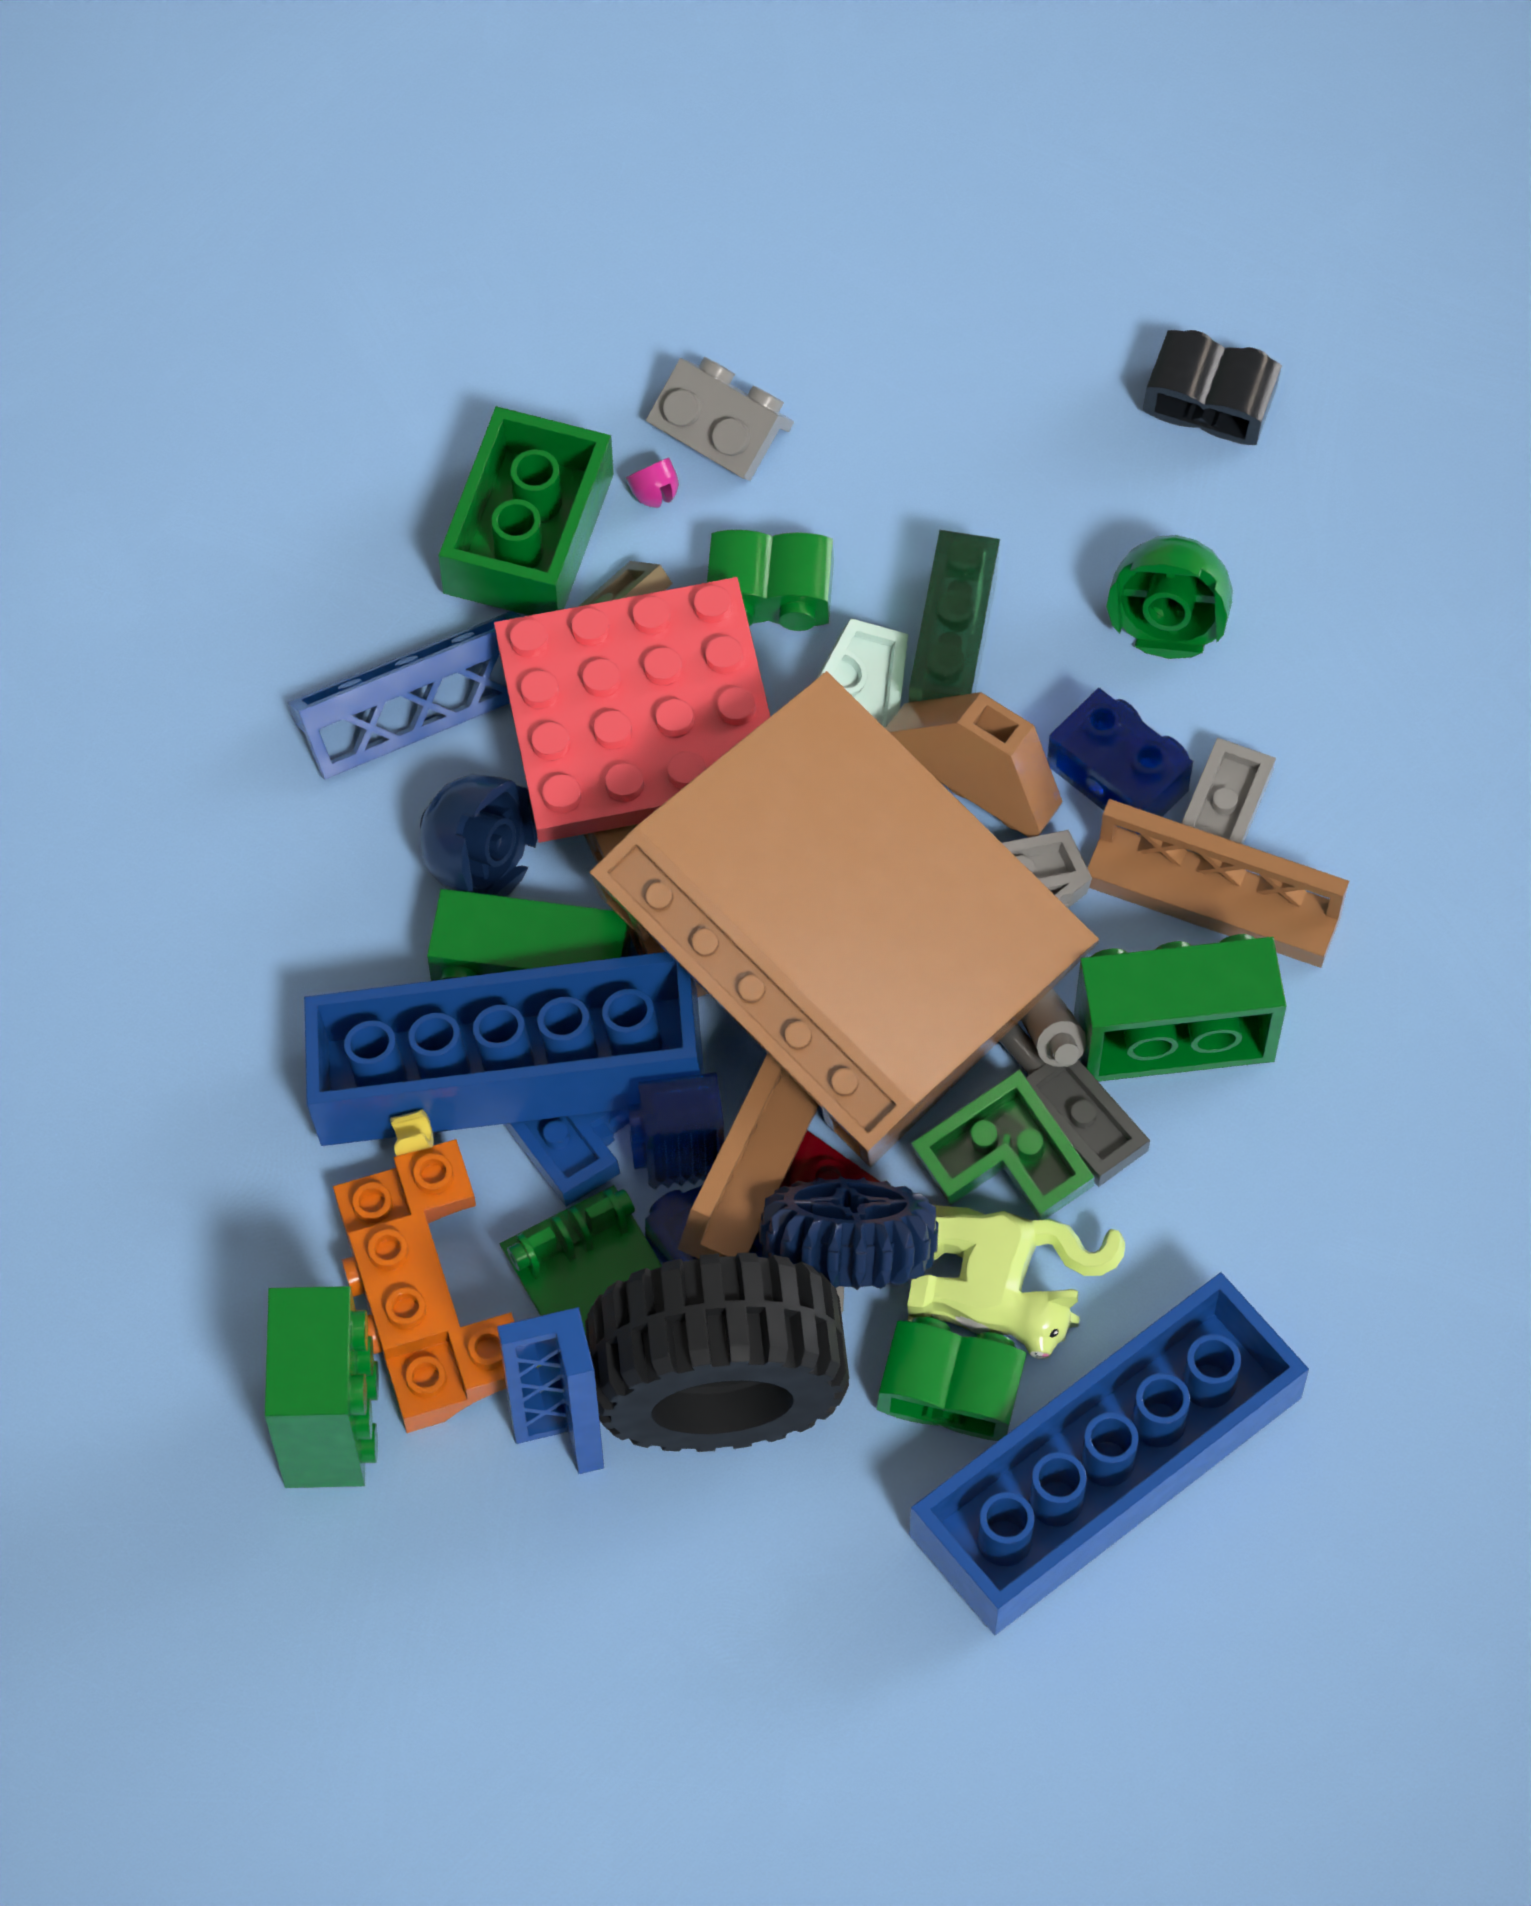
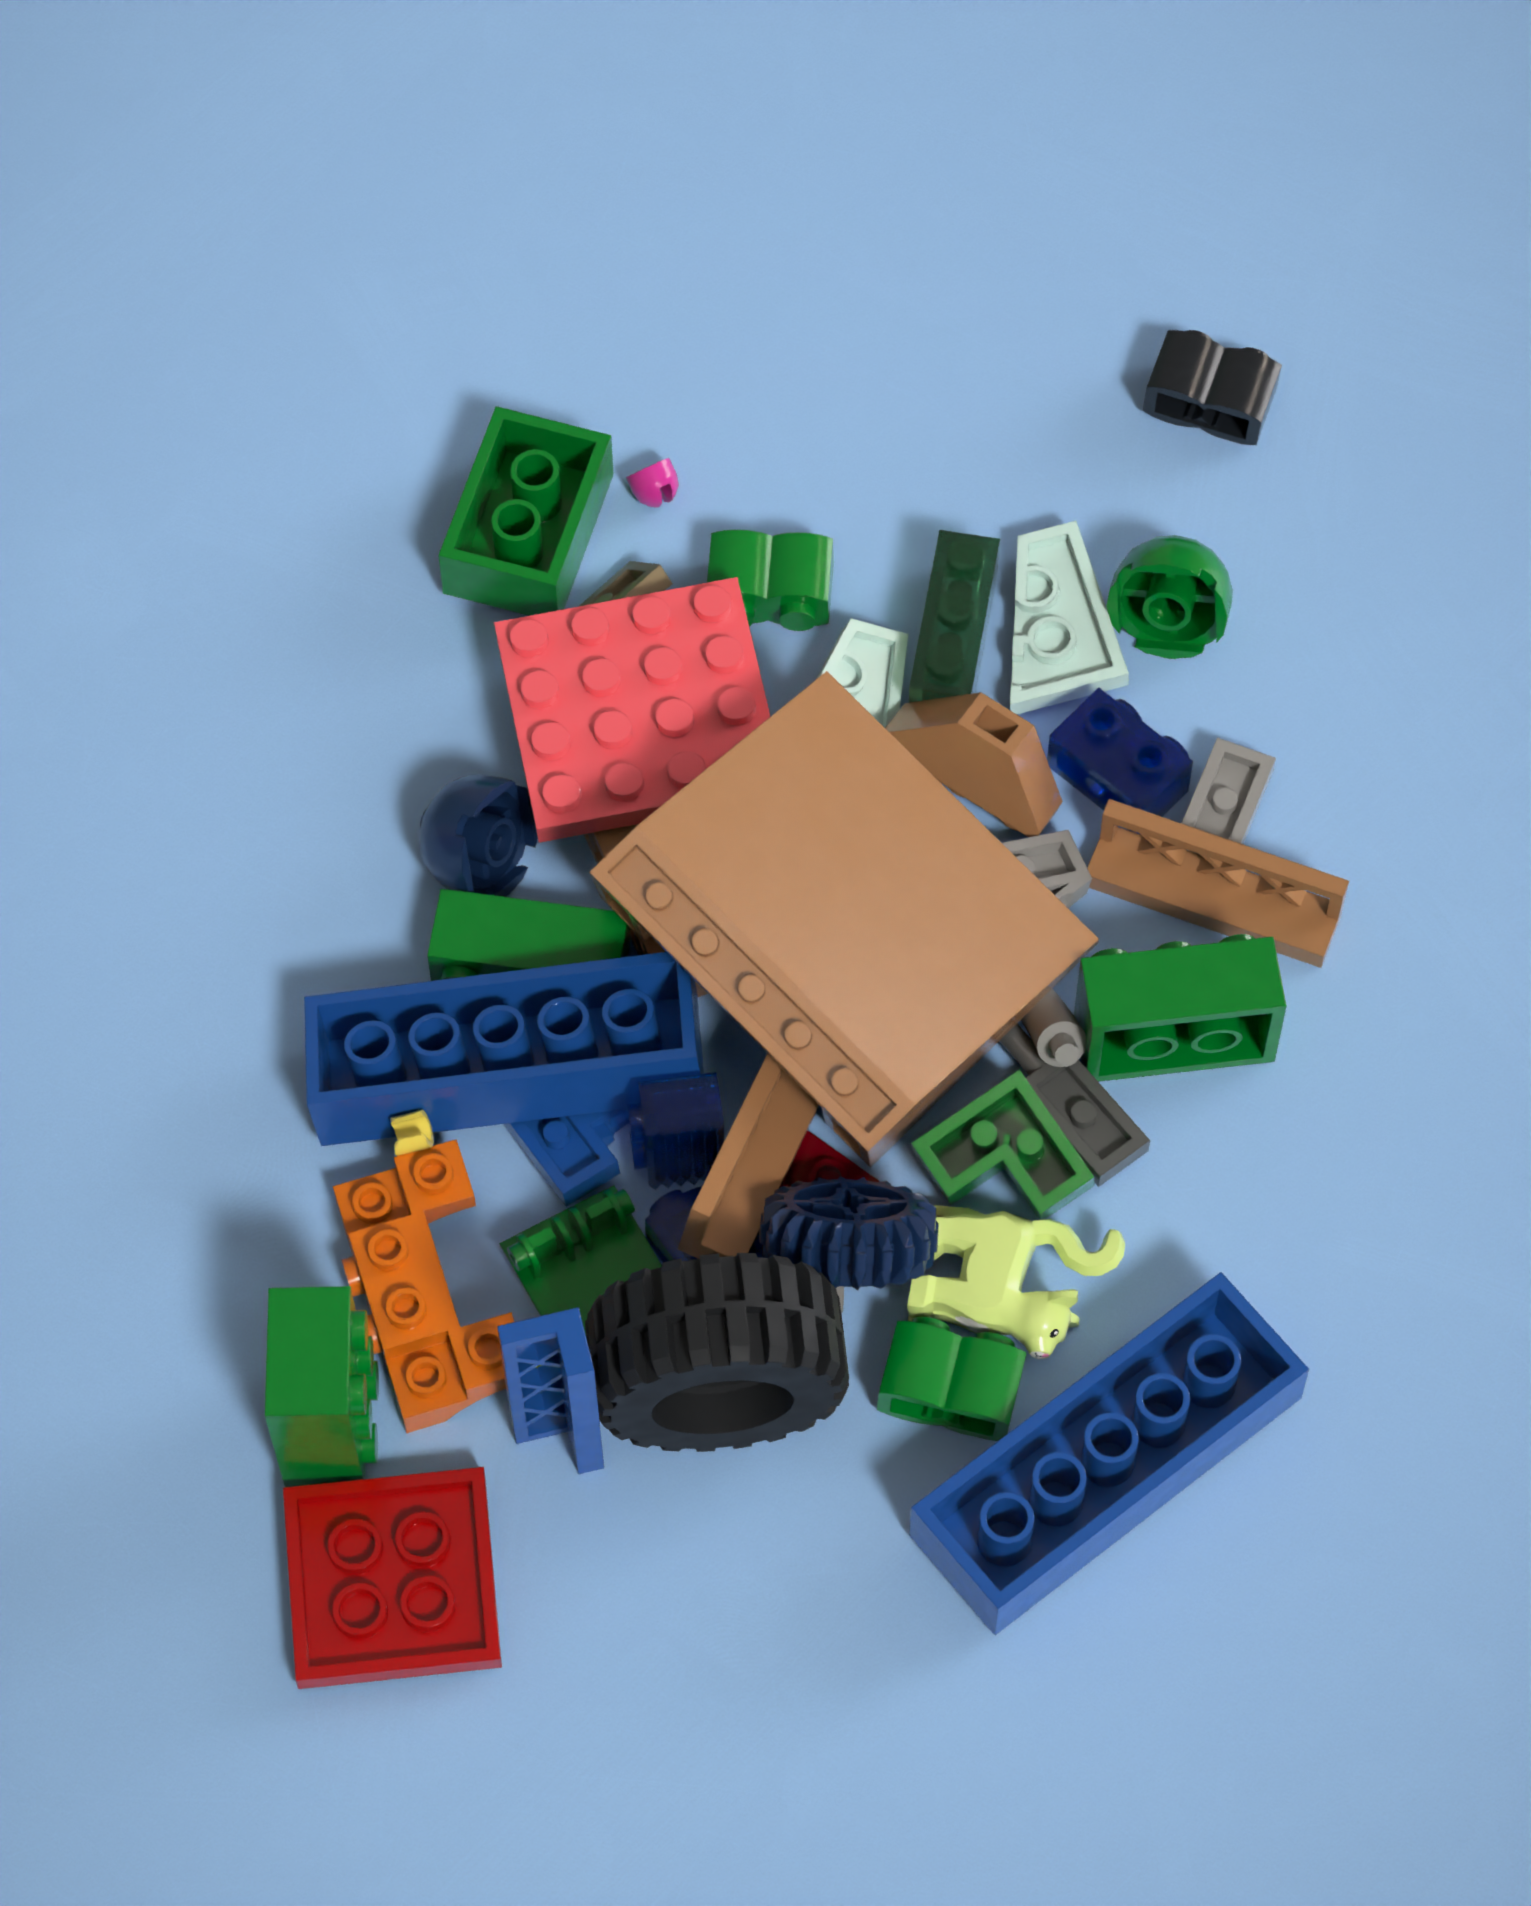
fence [287,611,523,779] -> none
light grey bracket [645,357,794,481] -> none
none -> red plate [283,1467,502,1689]
none -> light aqua wing [1010,521,1129,715]

